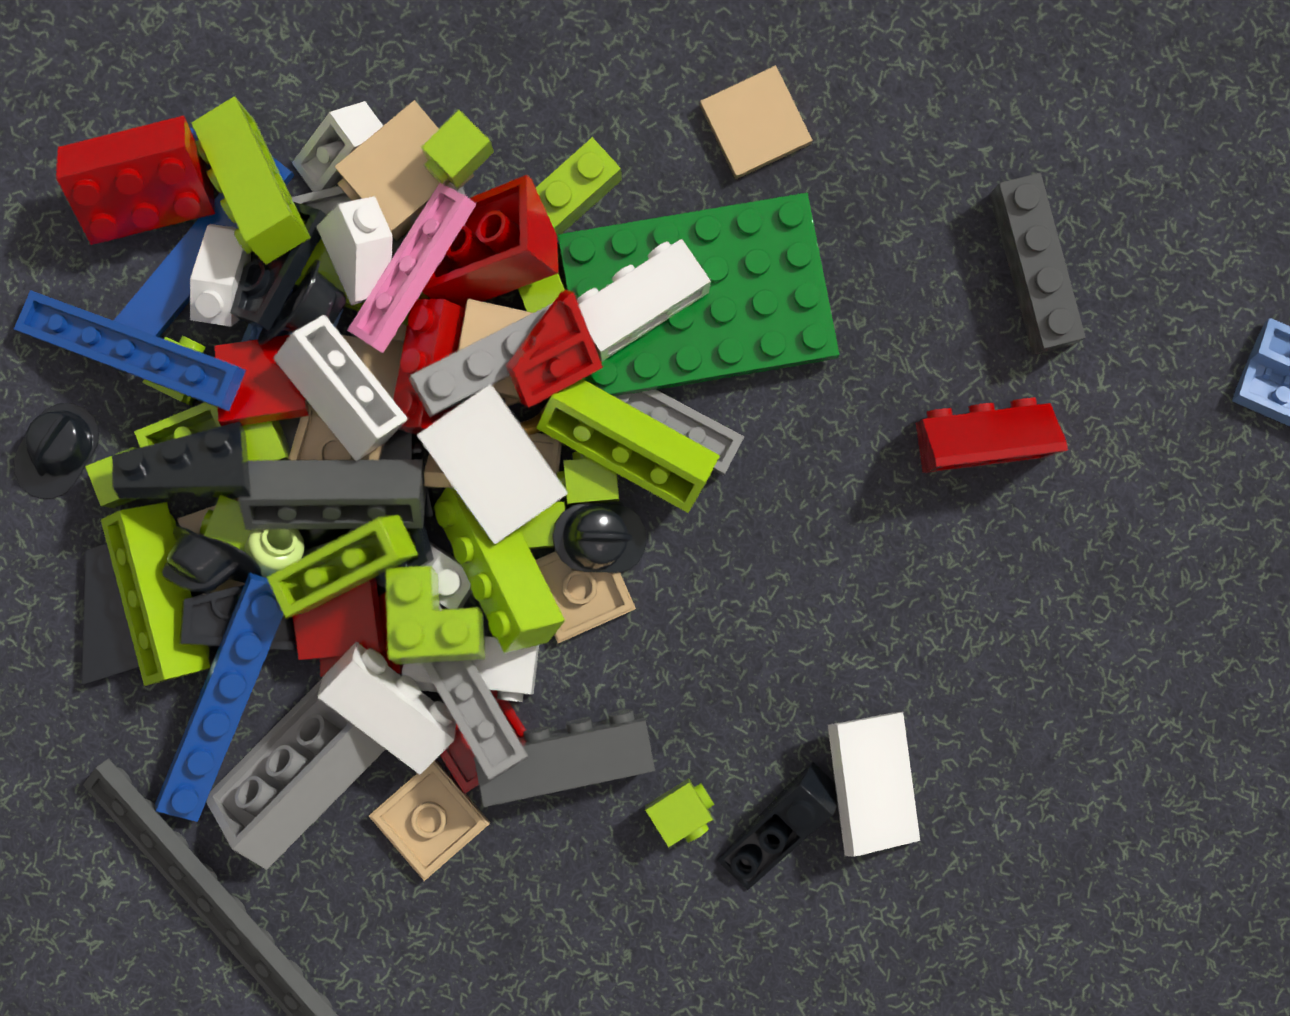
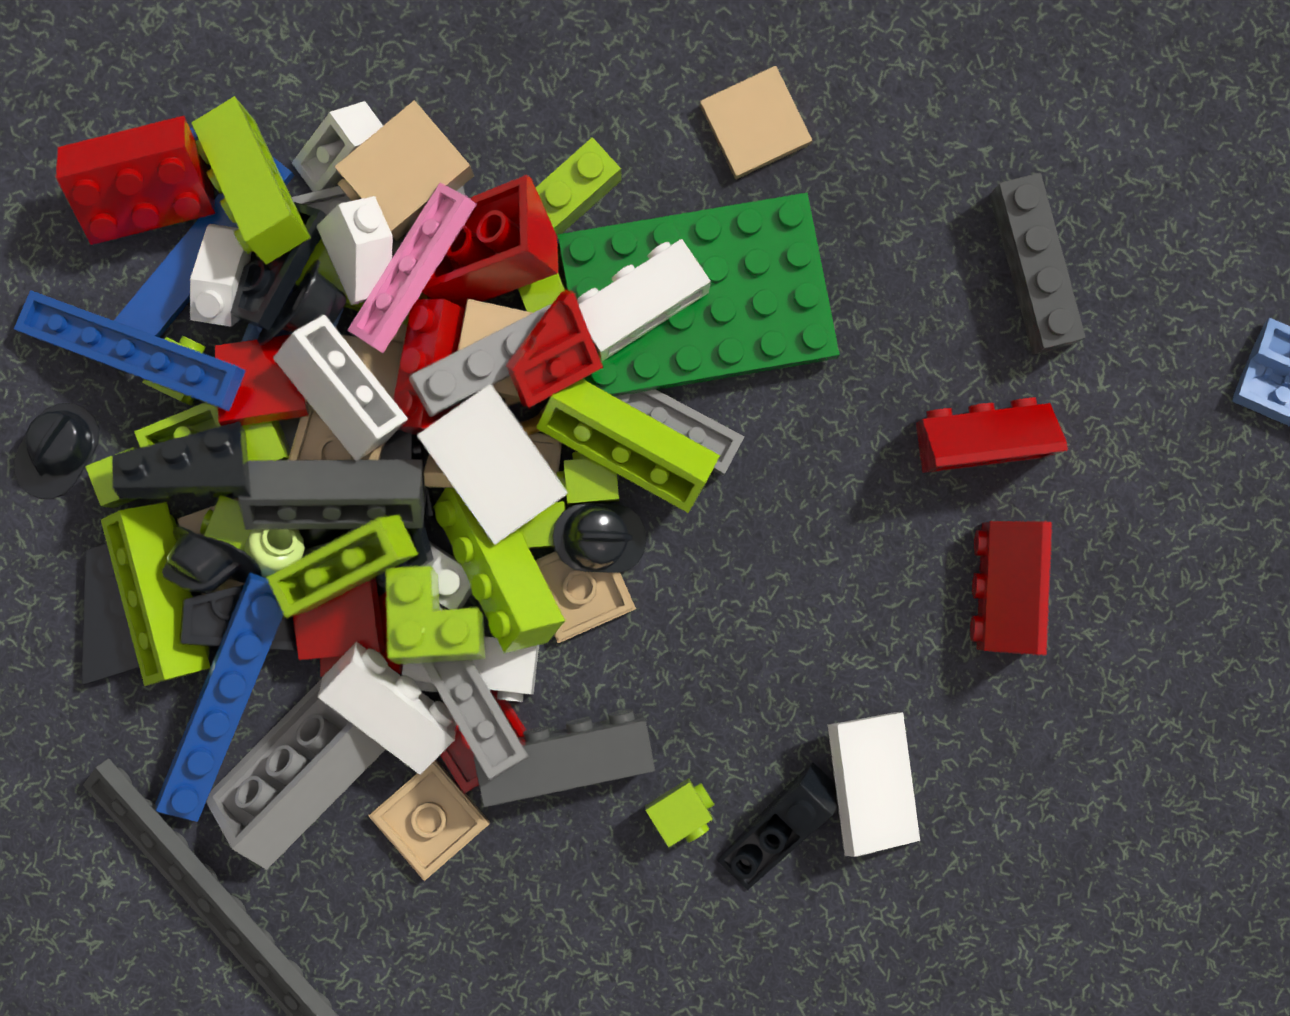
lime brick [421,110,494,188] -> none
none -> red slope [970,521,1052,655]

